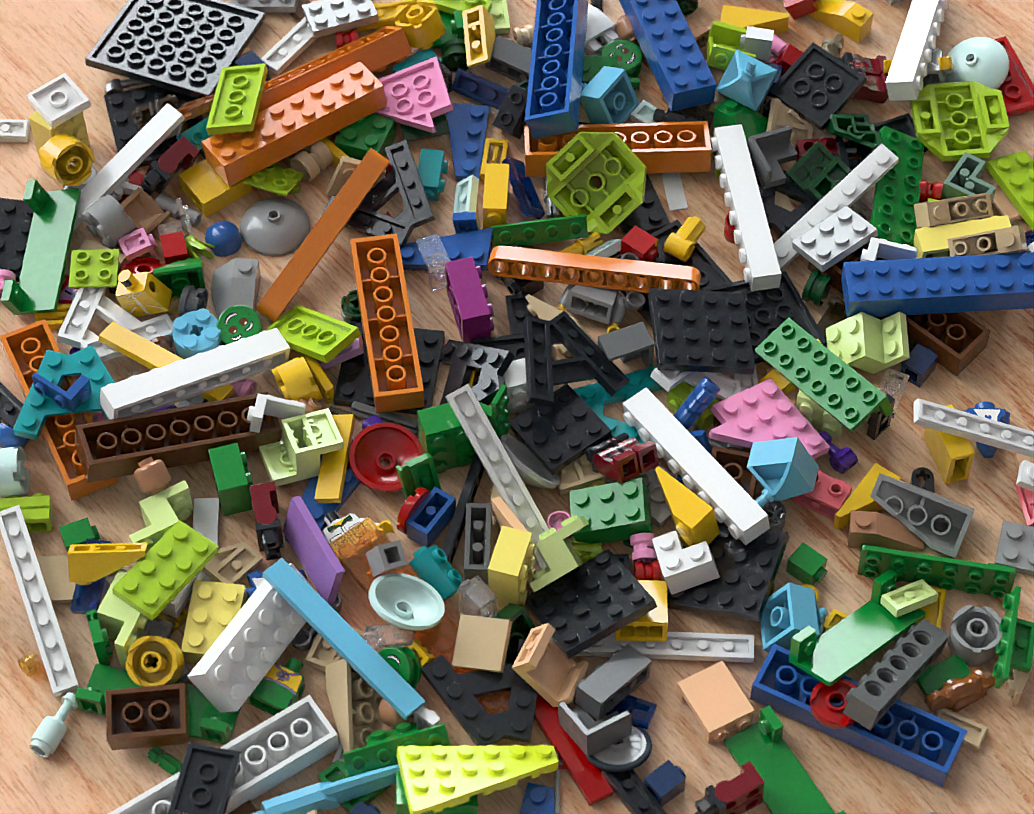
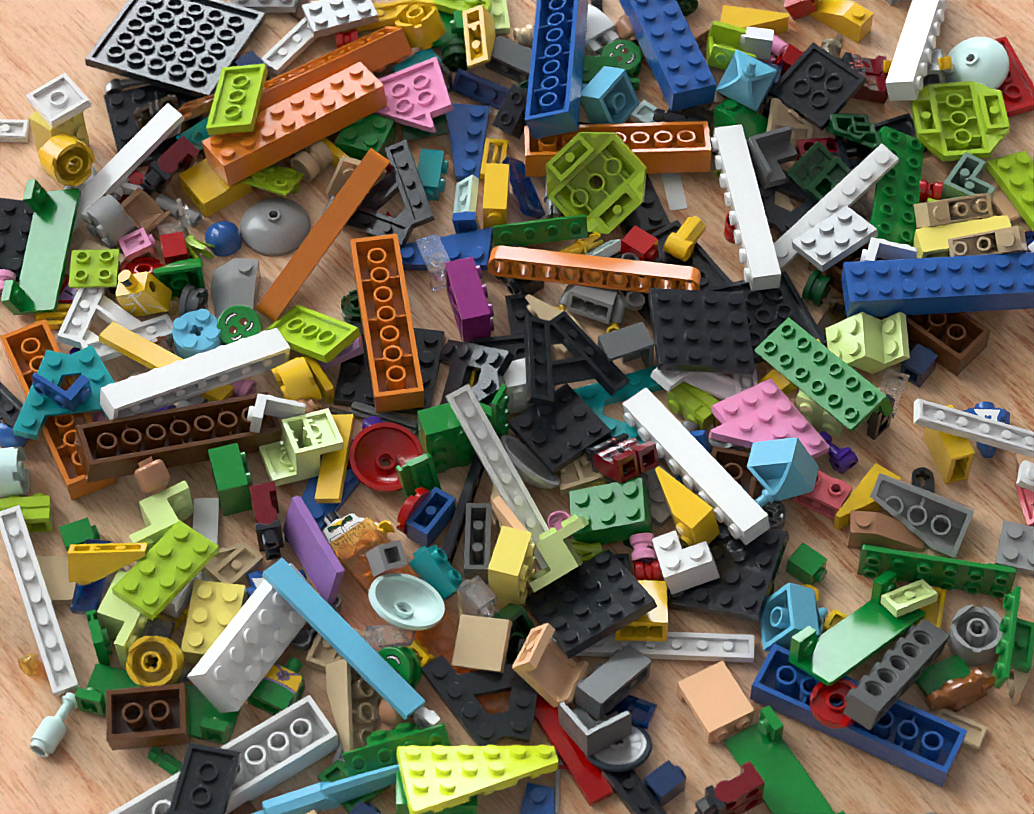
blue rock [673,377,721,430] -> none

